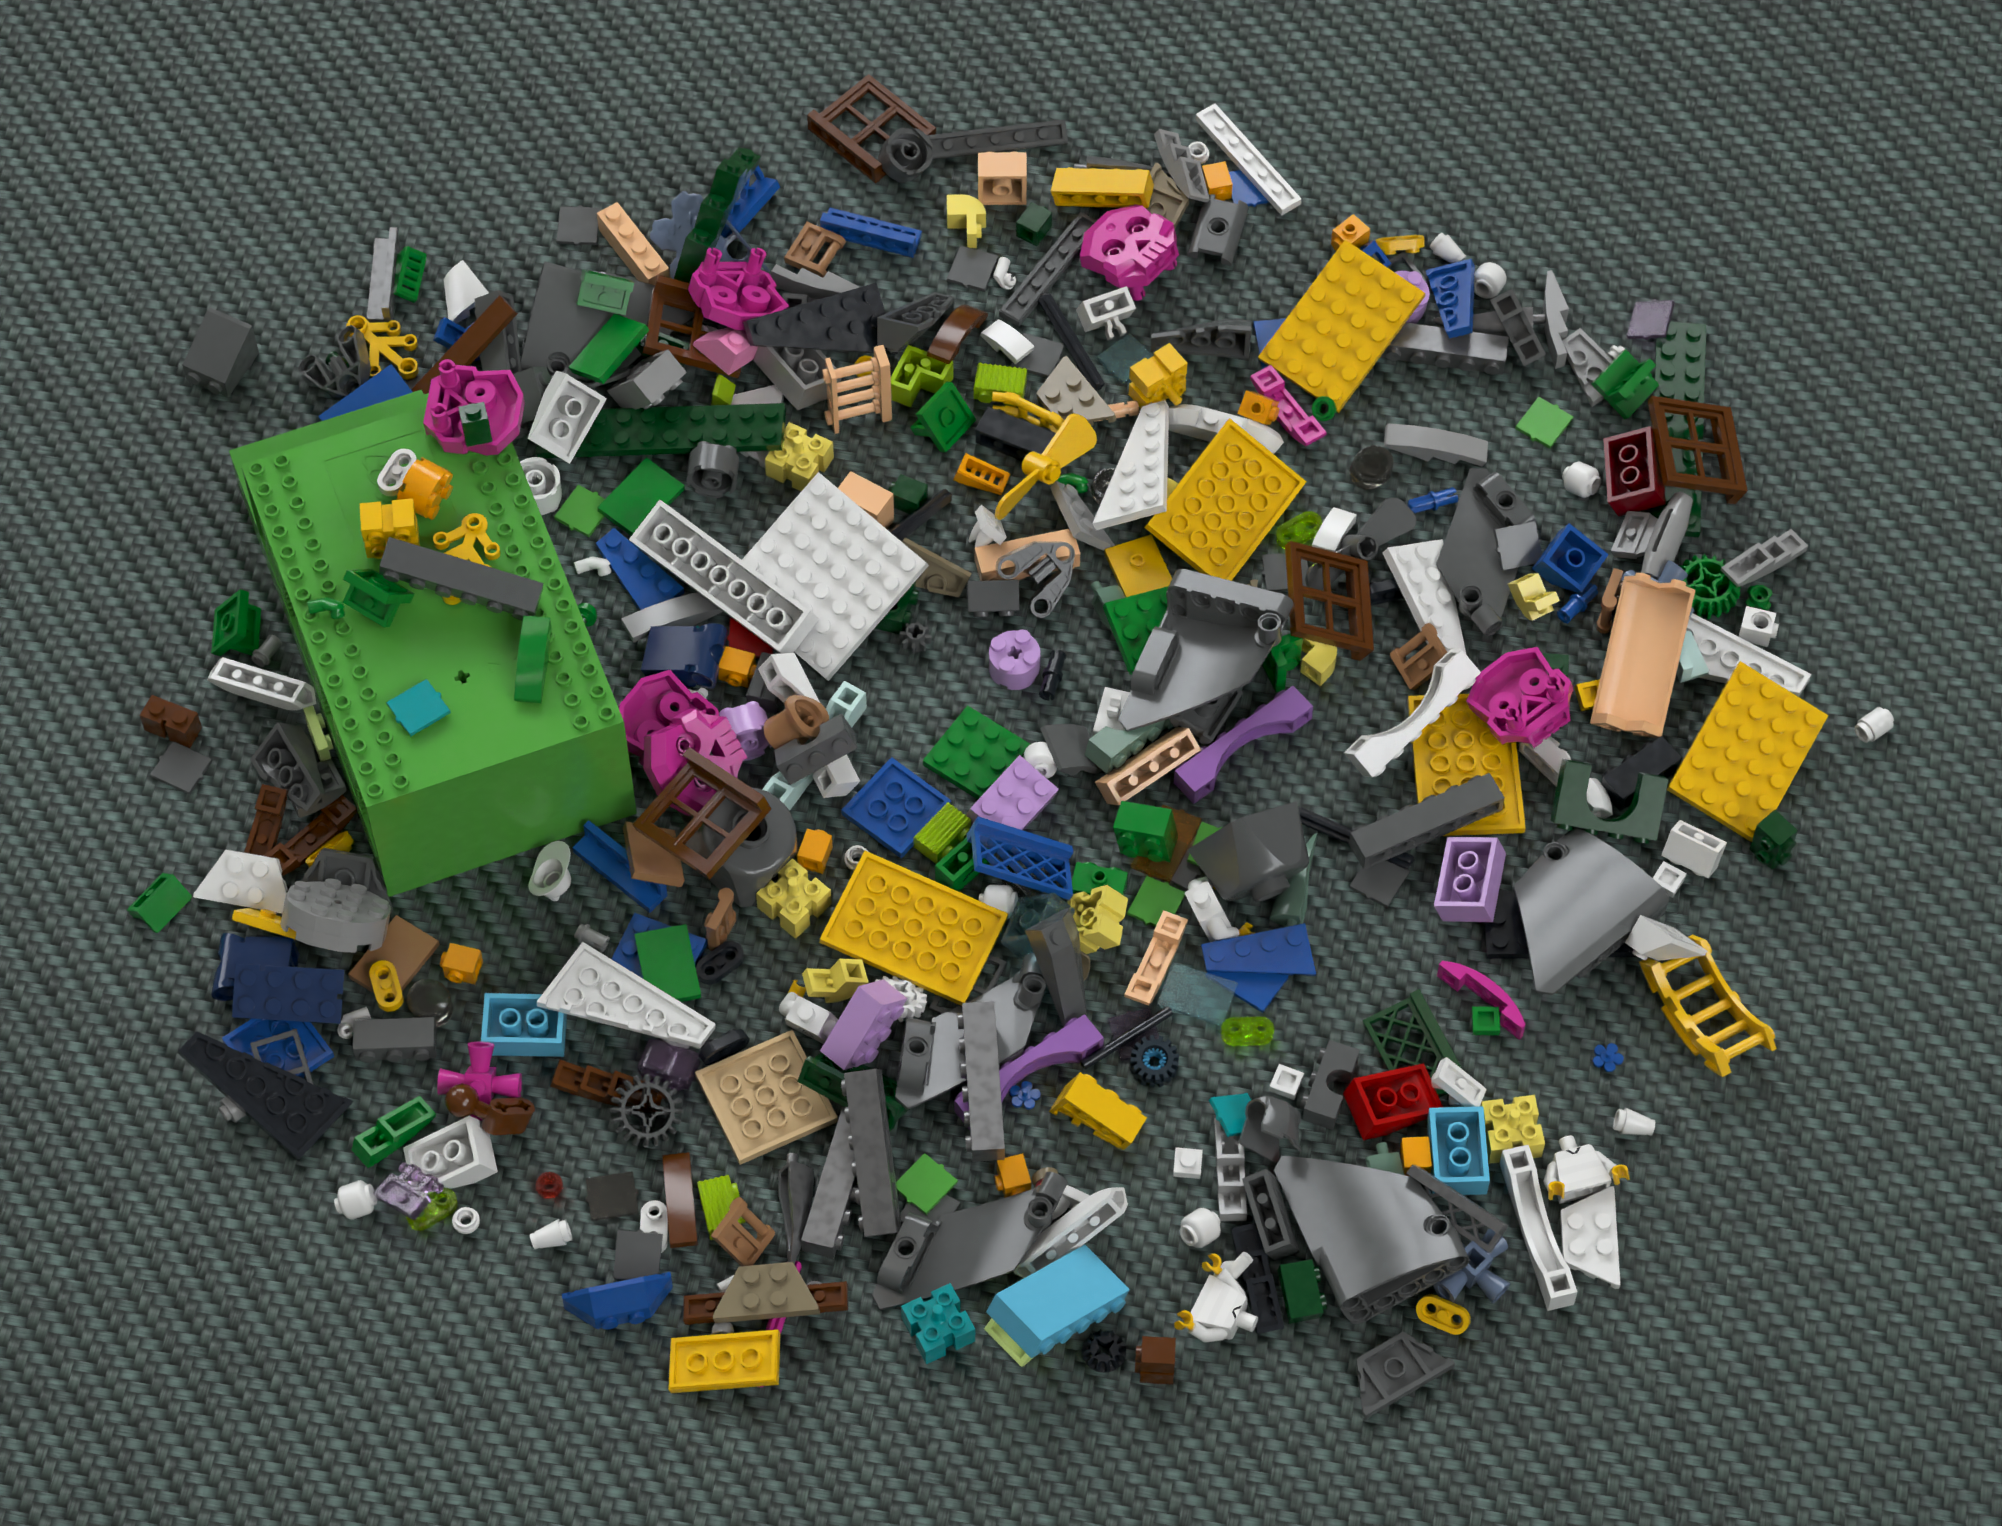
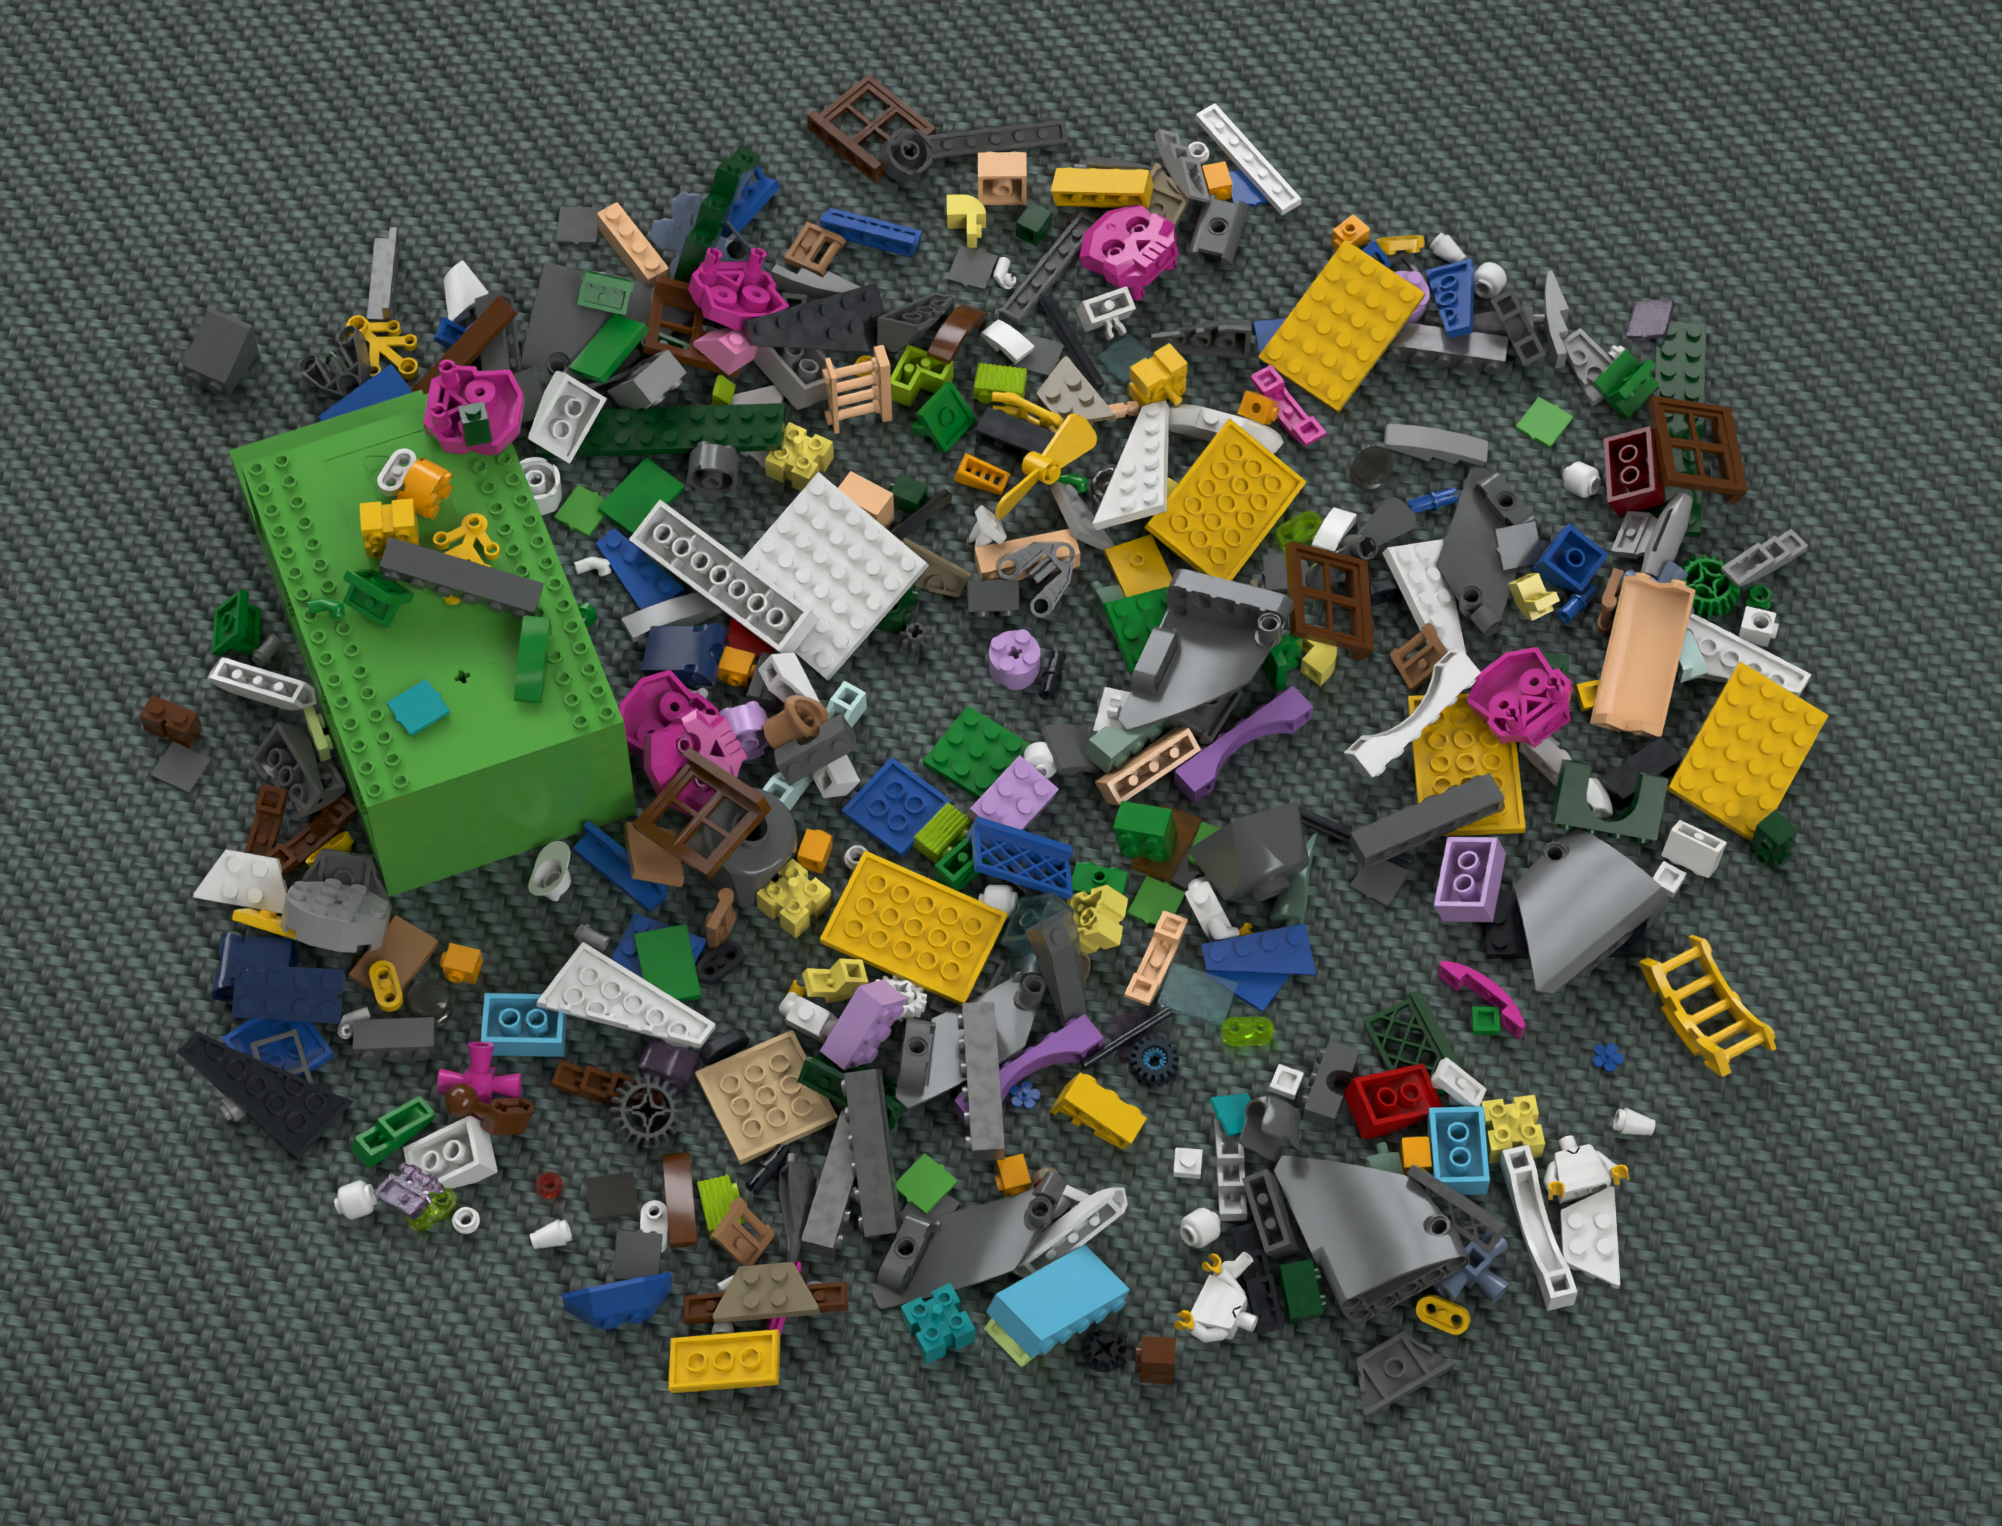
green panel [127,873,192,933] -> none
green slope [393,246,426,303] -> none
green plate [1312,396,1337,421] -> none
white slope [1625,915,1707,961] -> none
white brick [1854,707,1894,743] -> none
none -> black pin [745,1144,791,1195]

